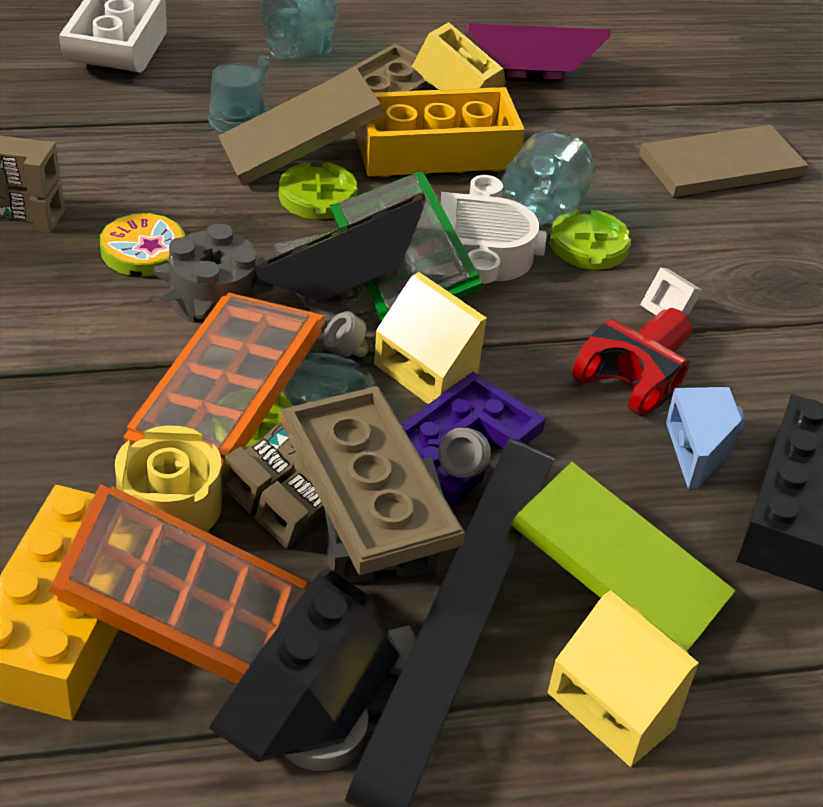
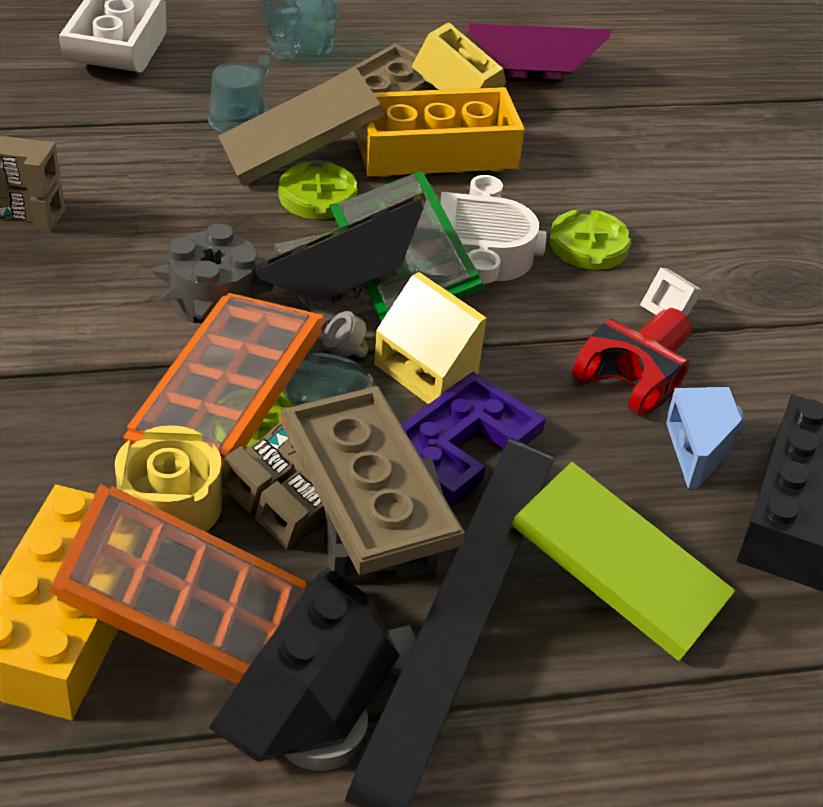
tile [100,213,185,277] -> none
light grey tile [438,428,491,478] -> none
clear light blue brick [501,130,595,226] -> none
light yellow slope [548,590,699,767] -> none
dark tan tile [639,124,809,197] -> none

